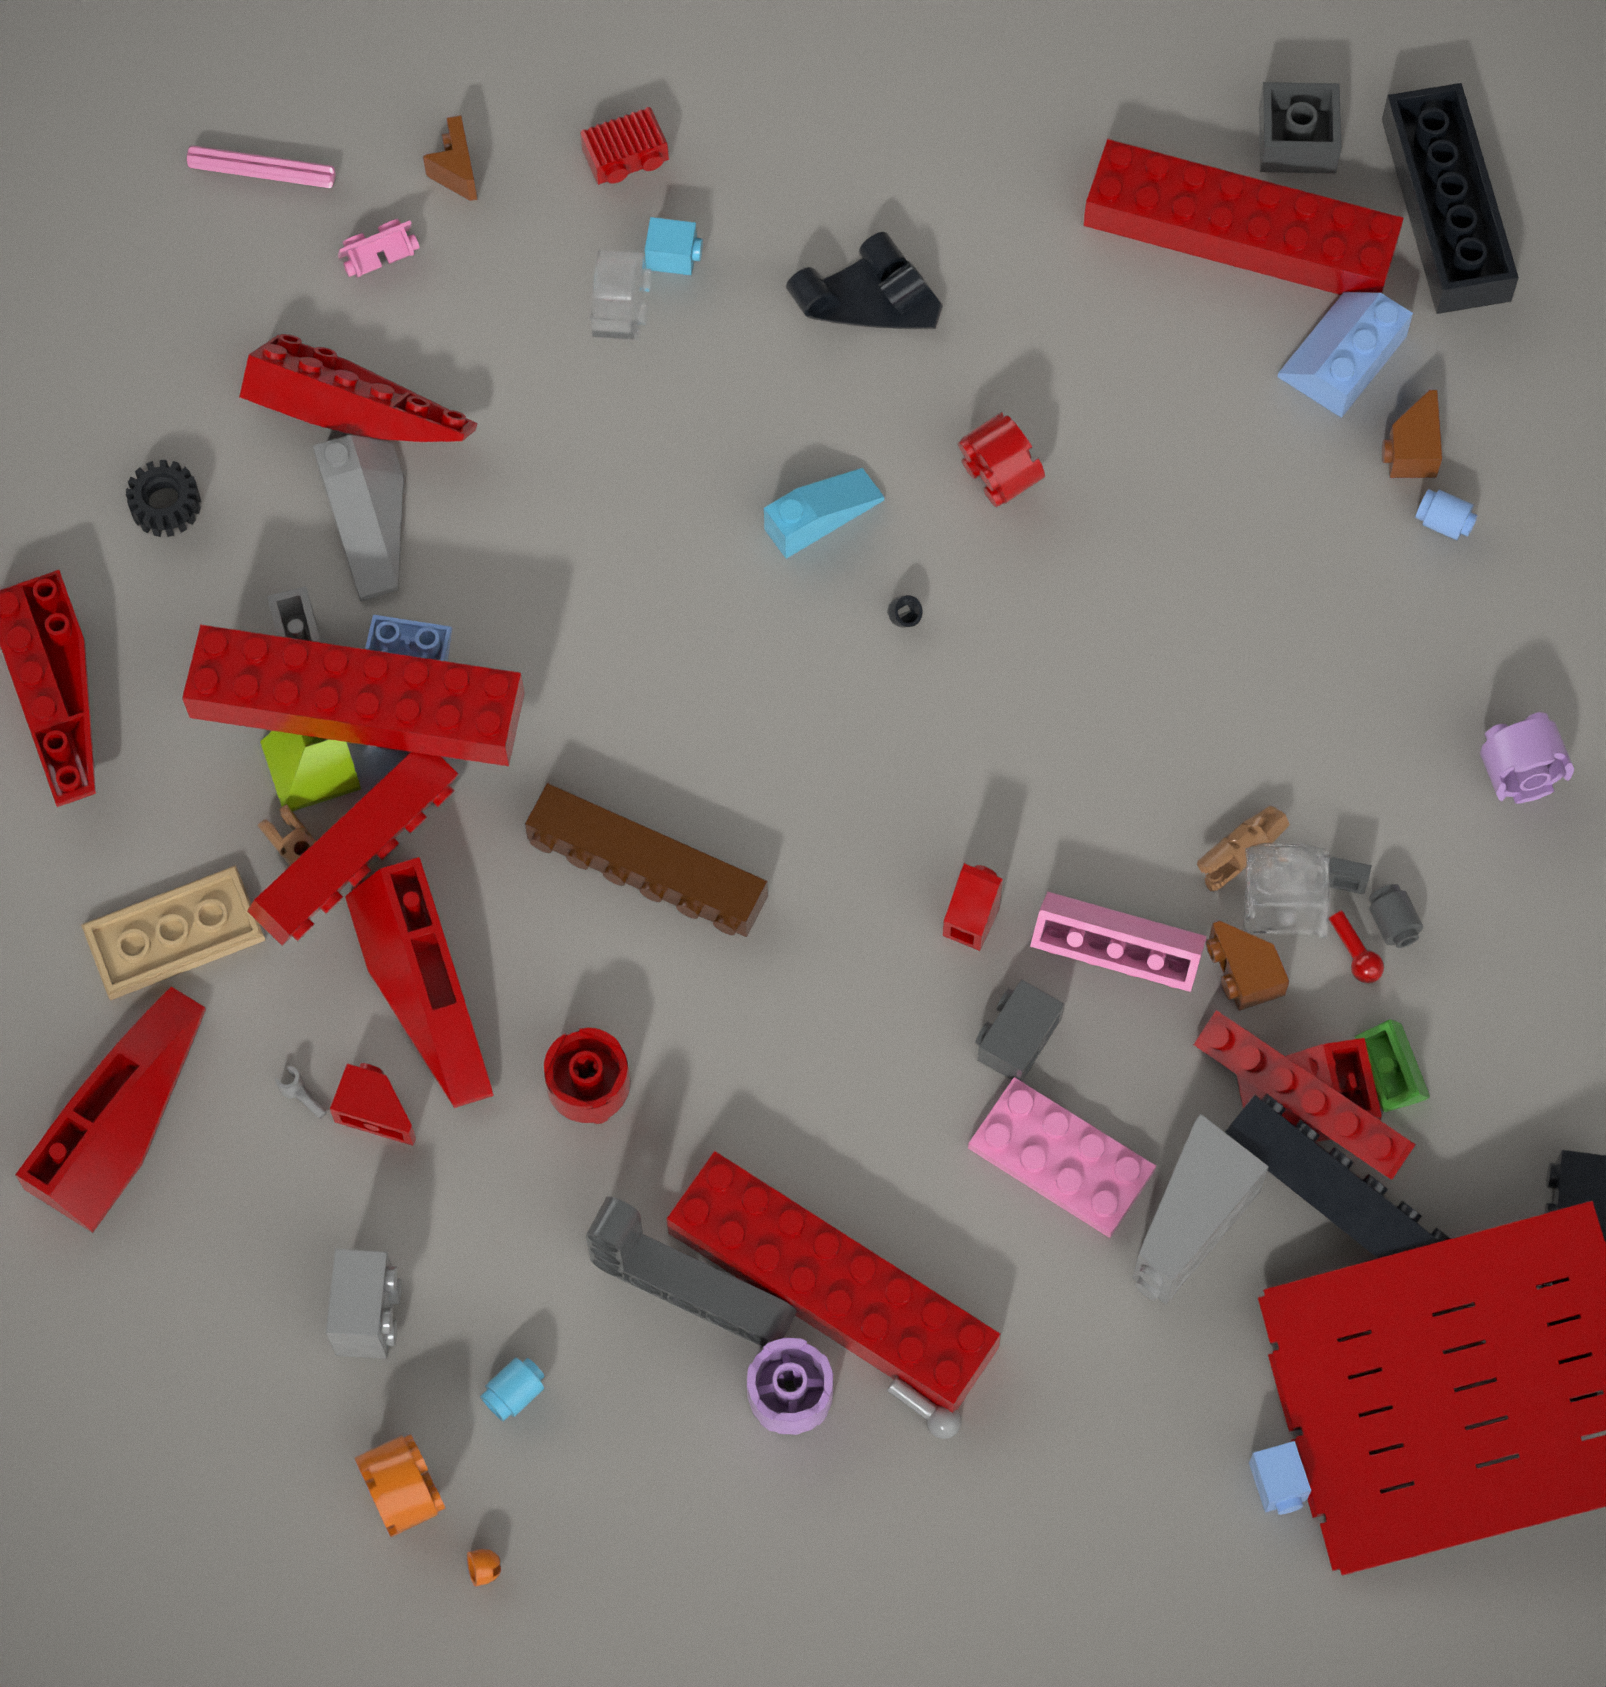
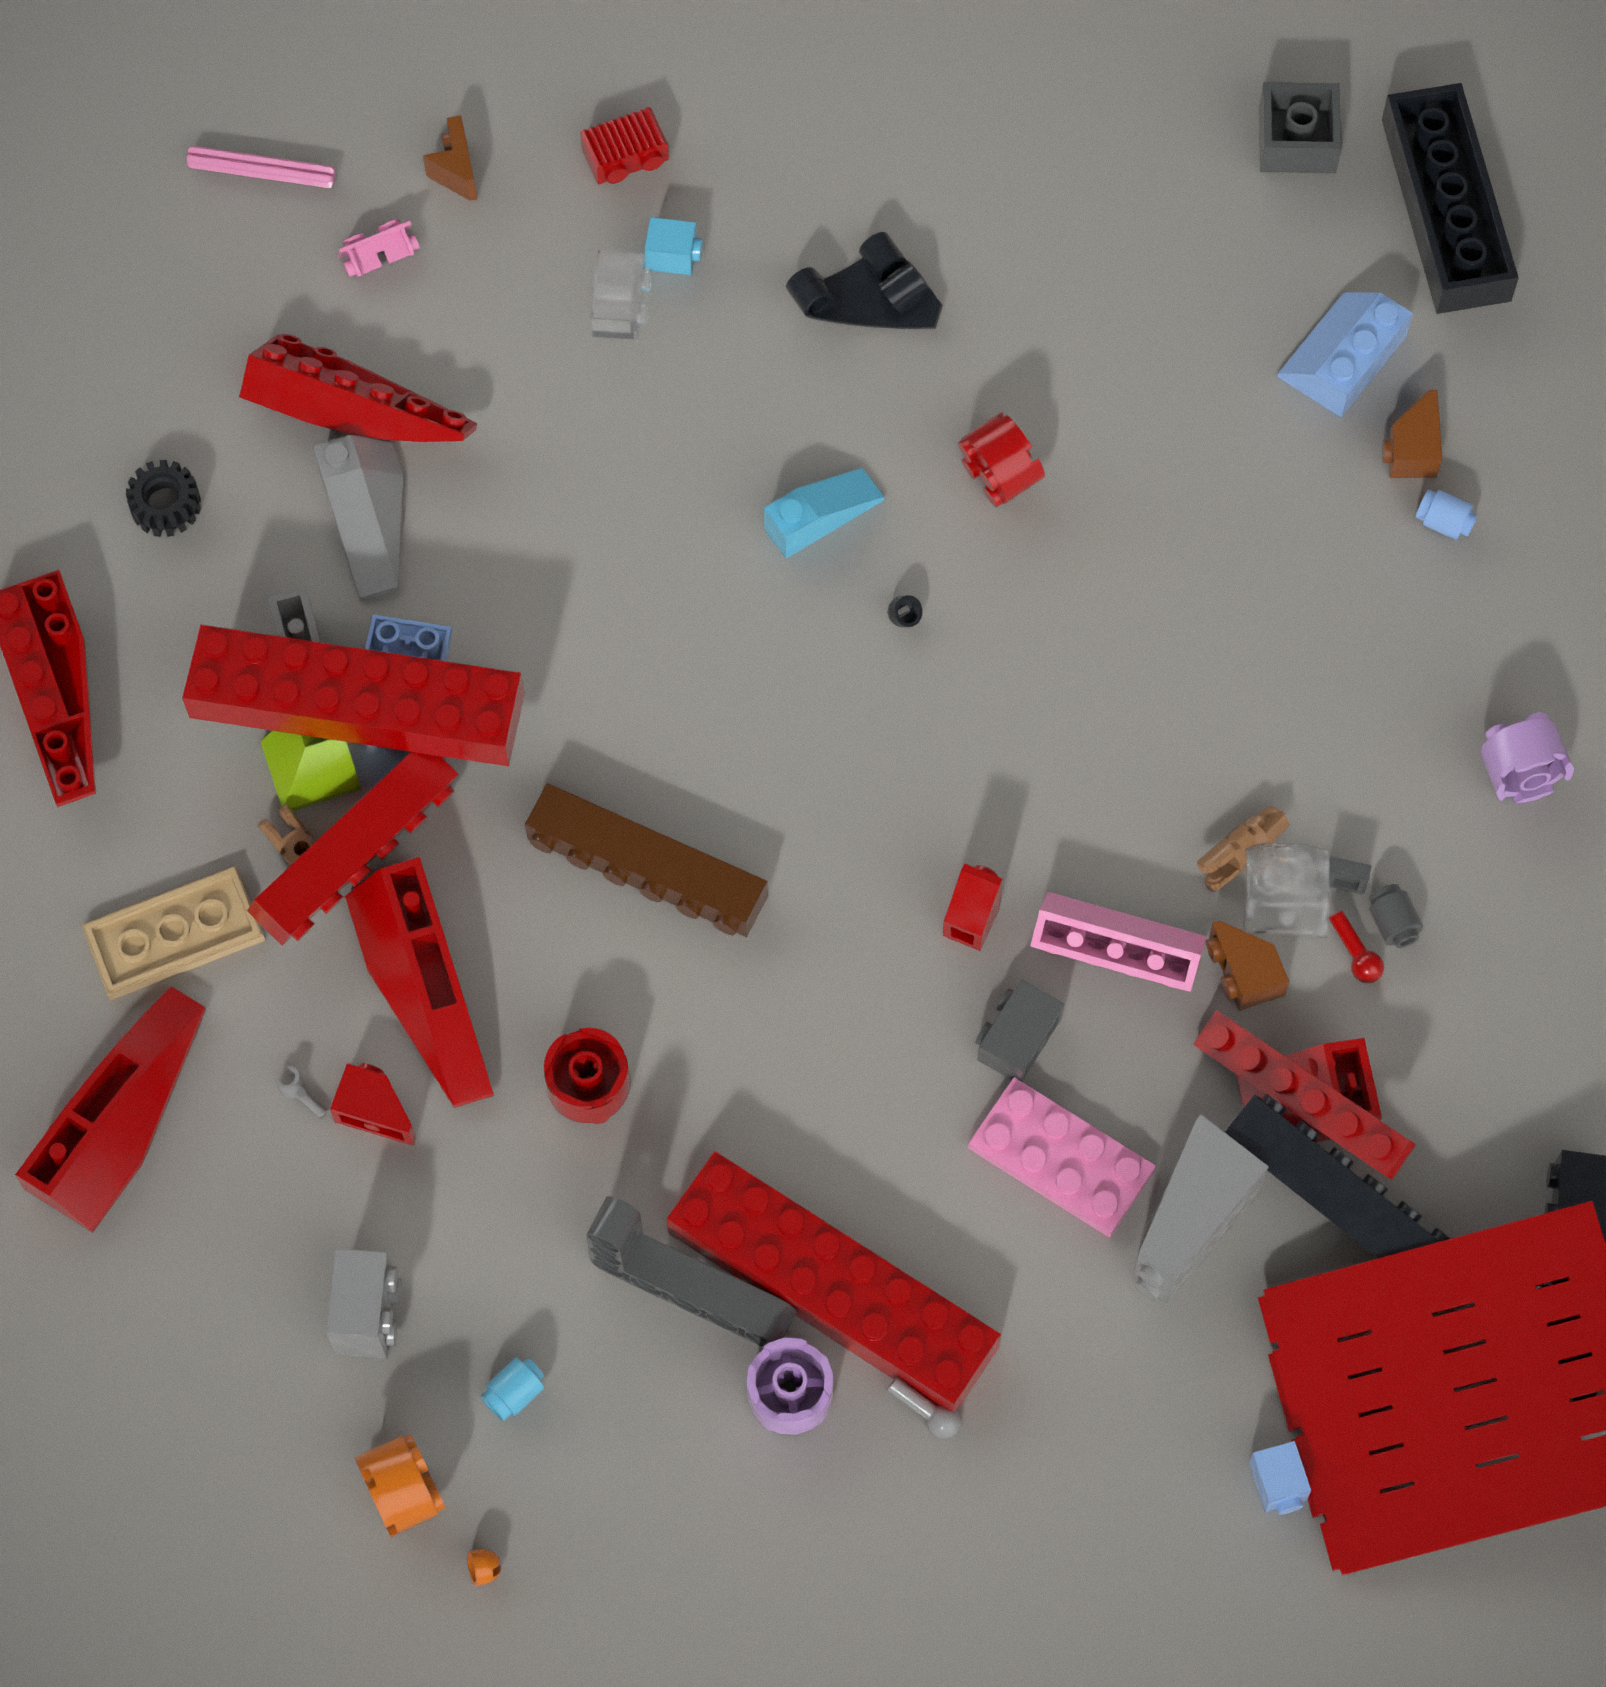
red brick [1083,139,1404,295] -> none
bright green slope [1354,1019,1430,1112] -> none

